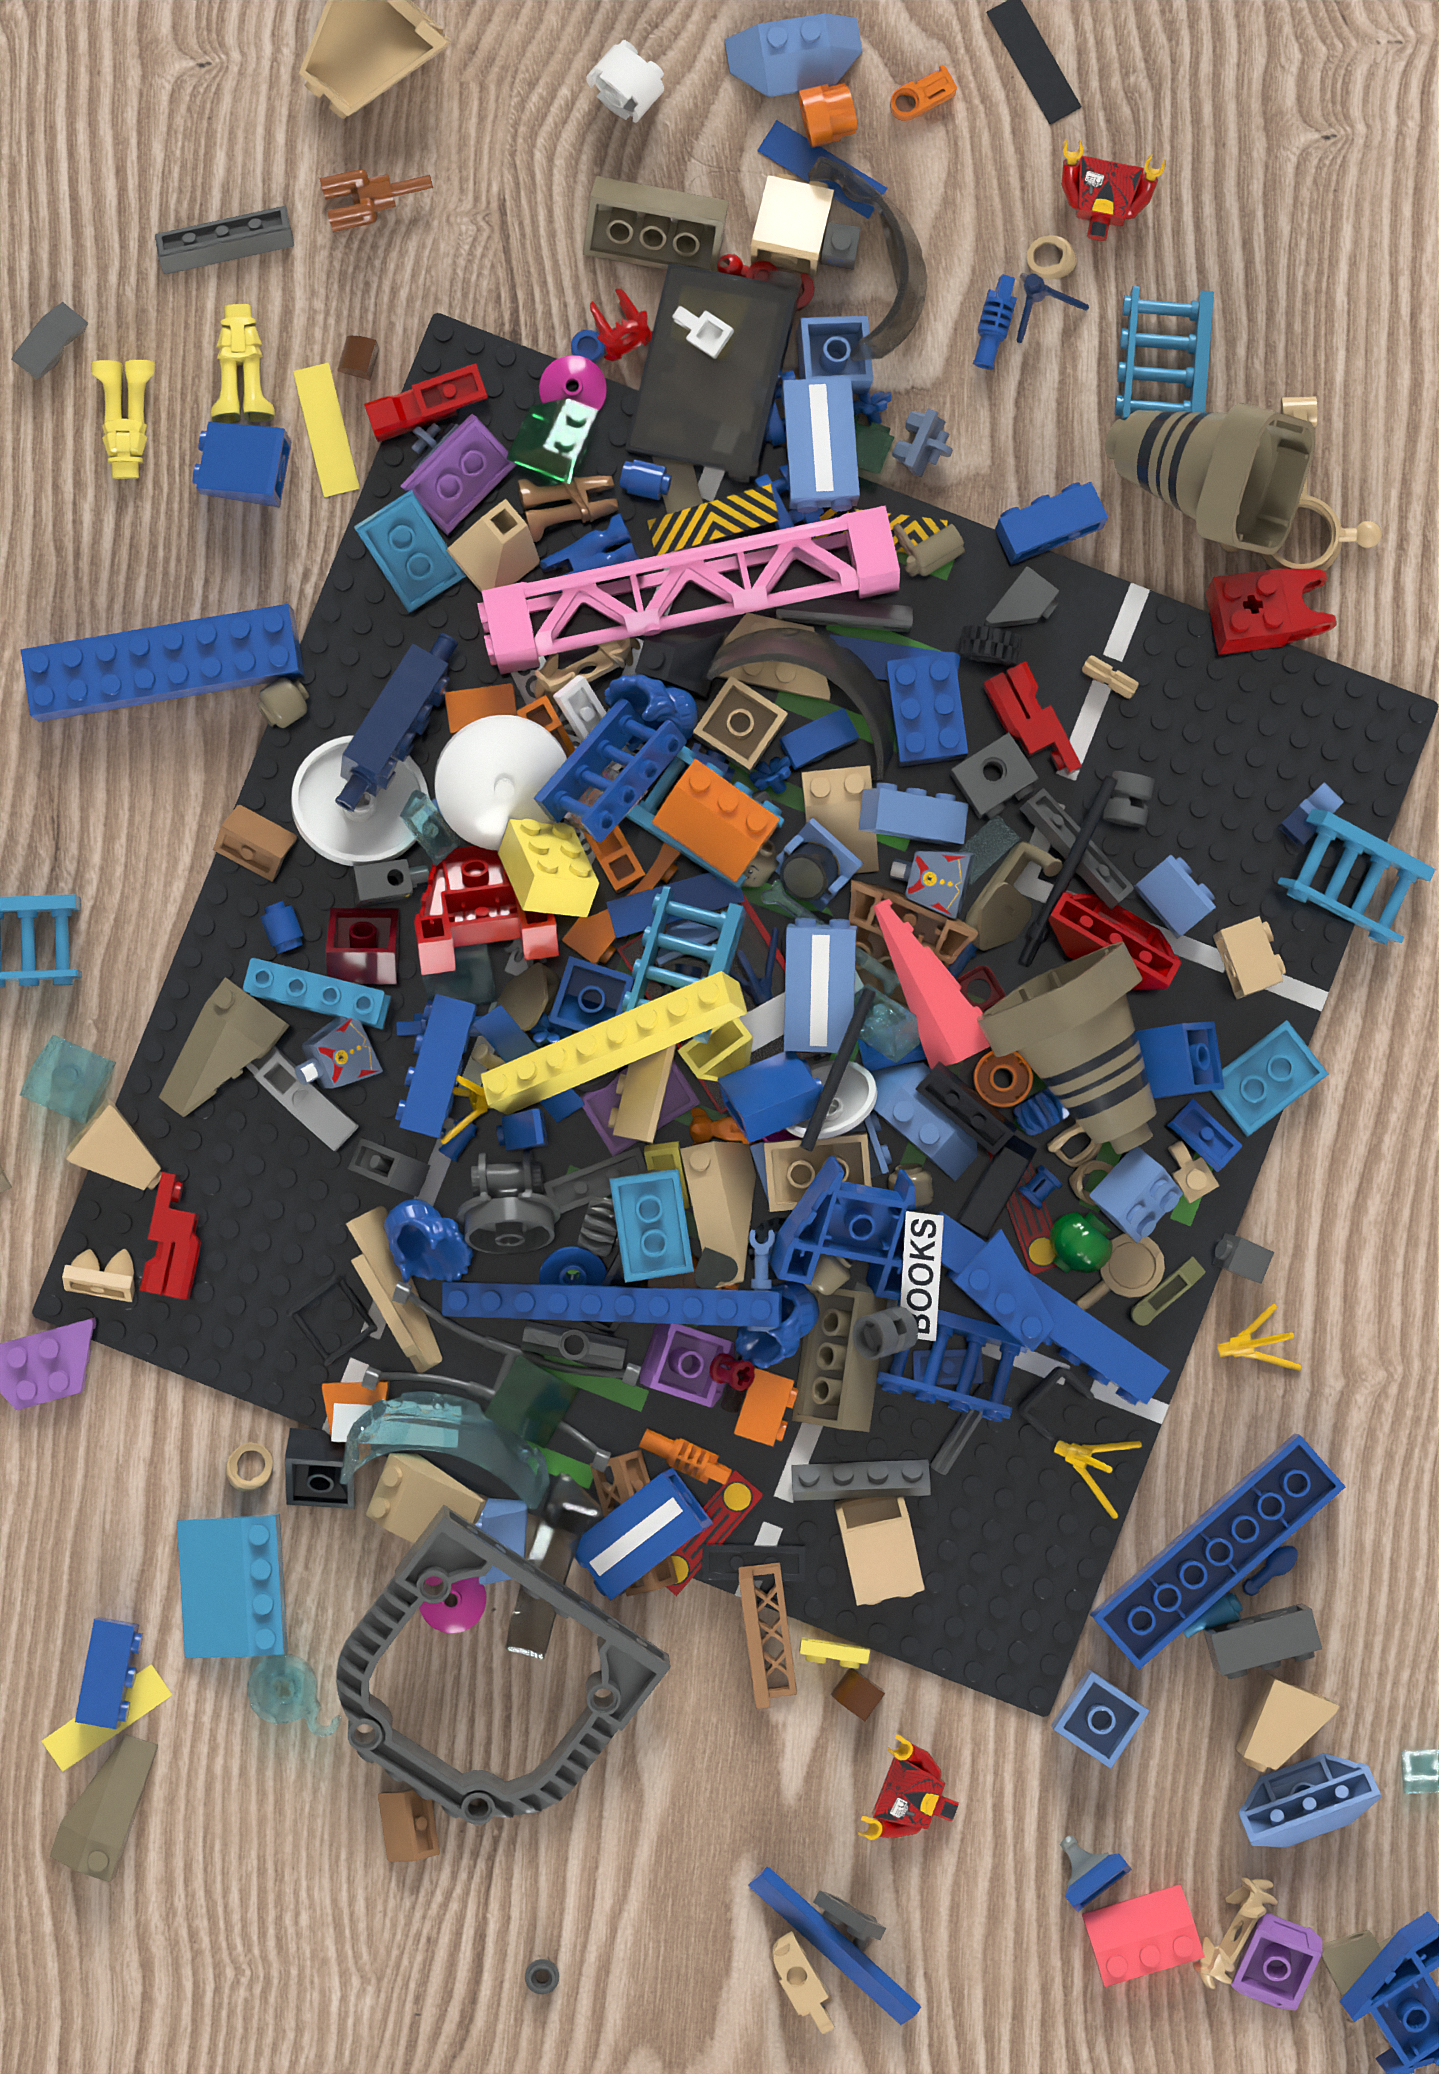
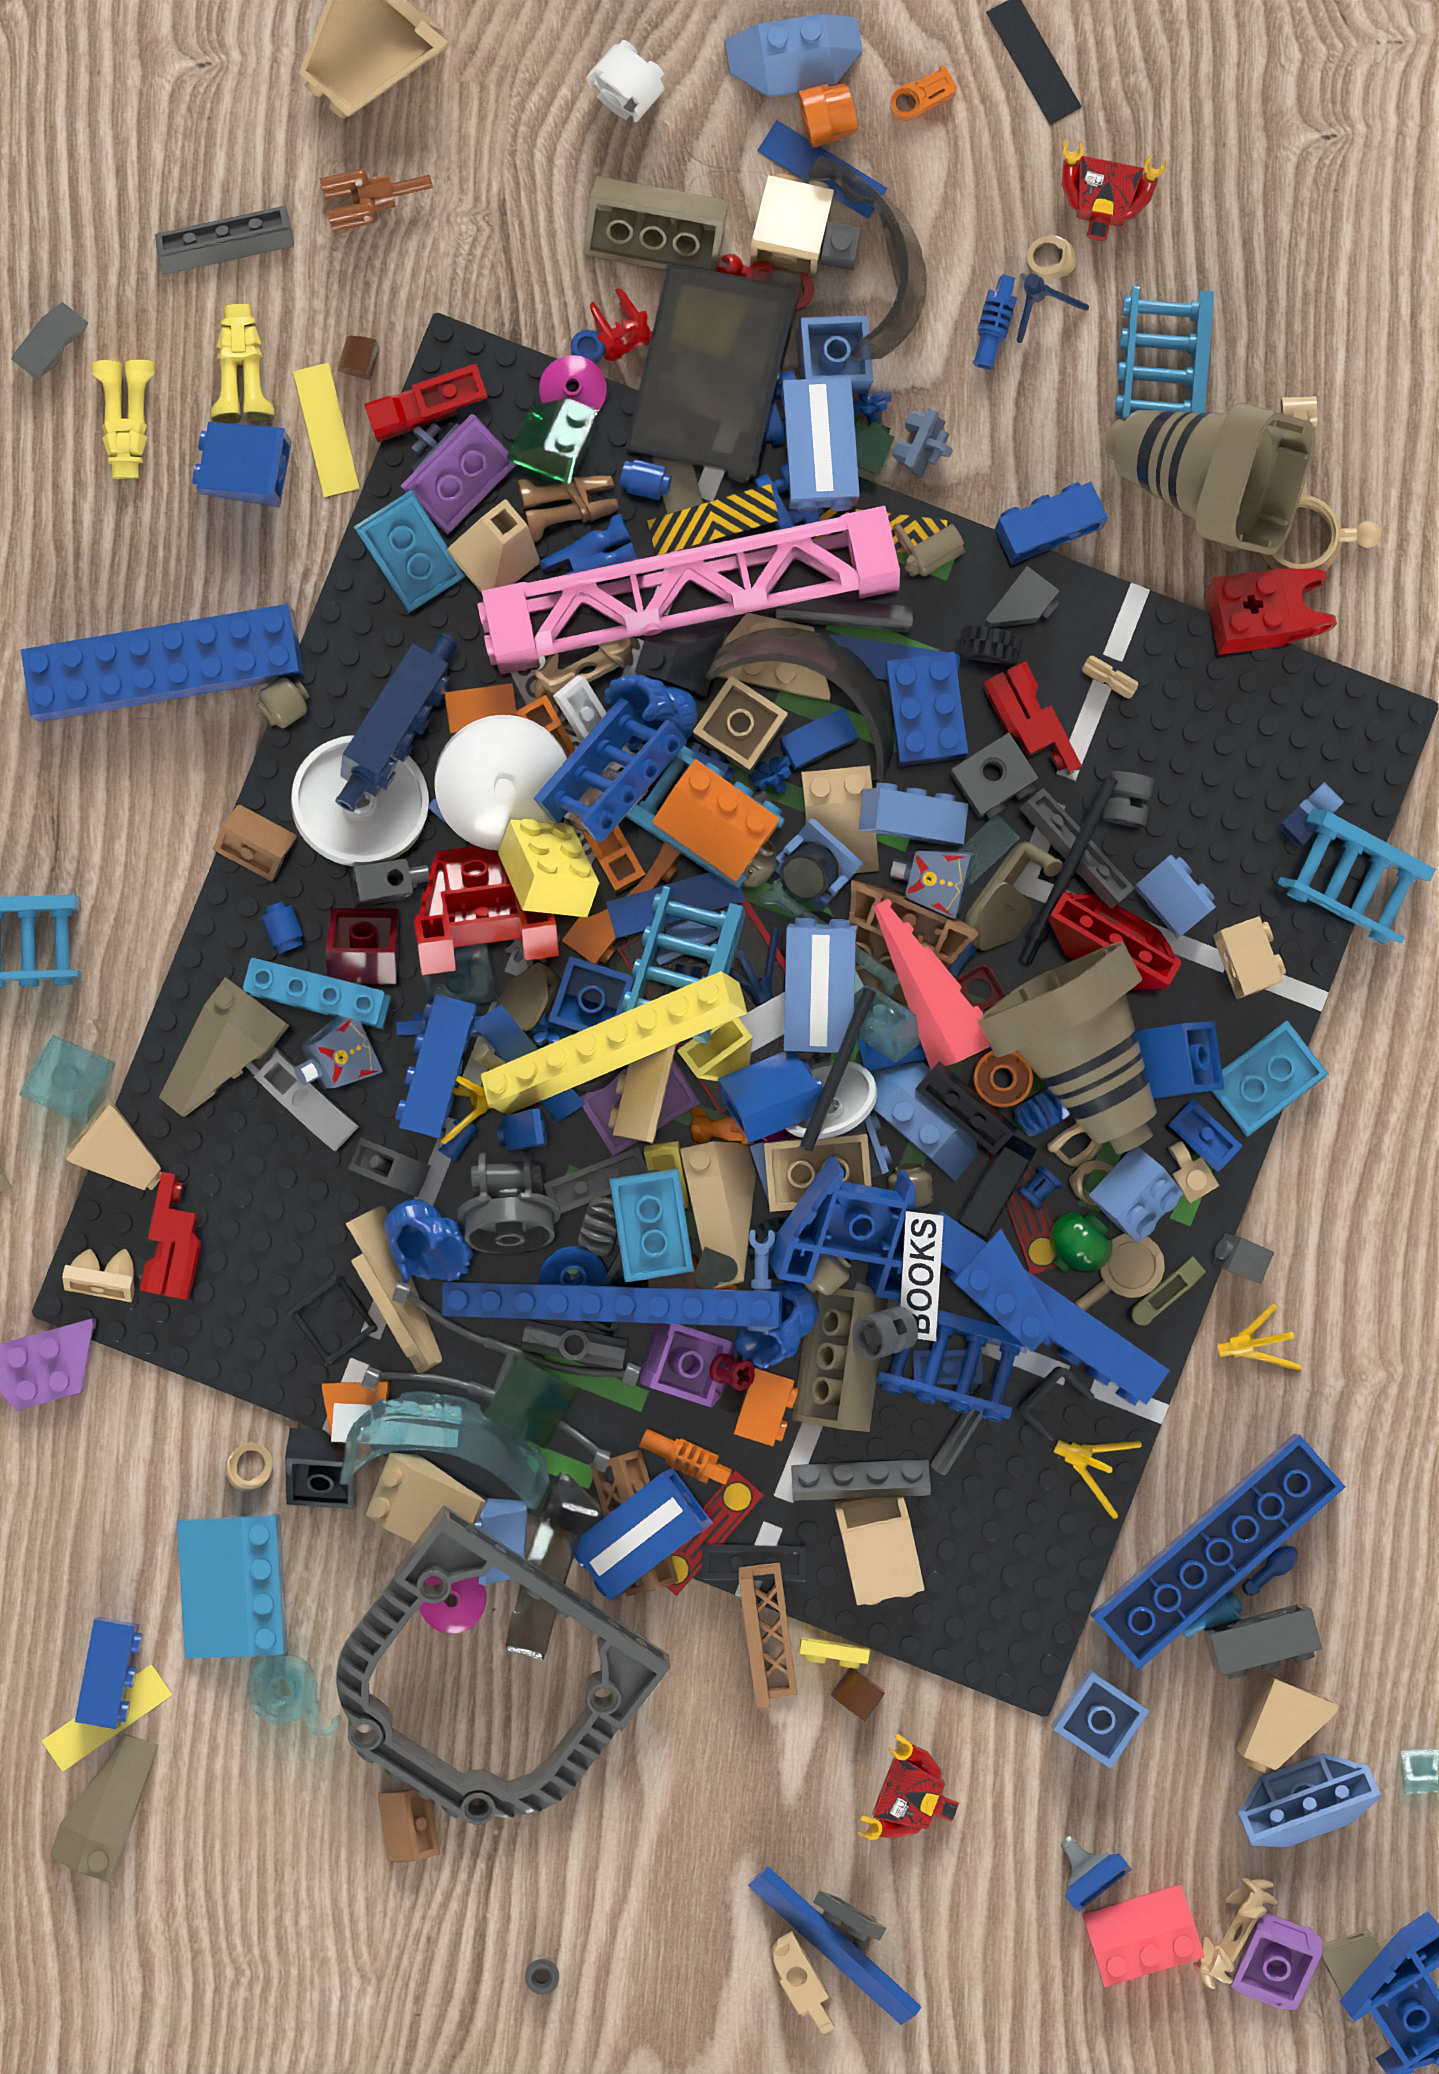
clear light blue slope [400,789,461,866] -> none
white plate [672,306,734,359] -> none

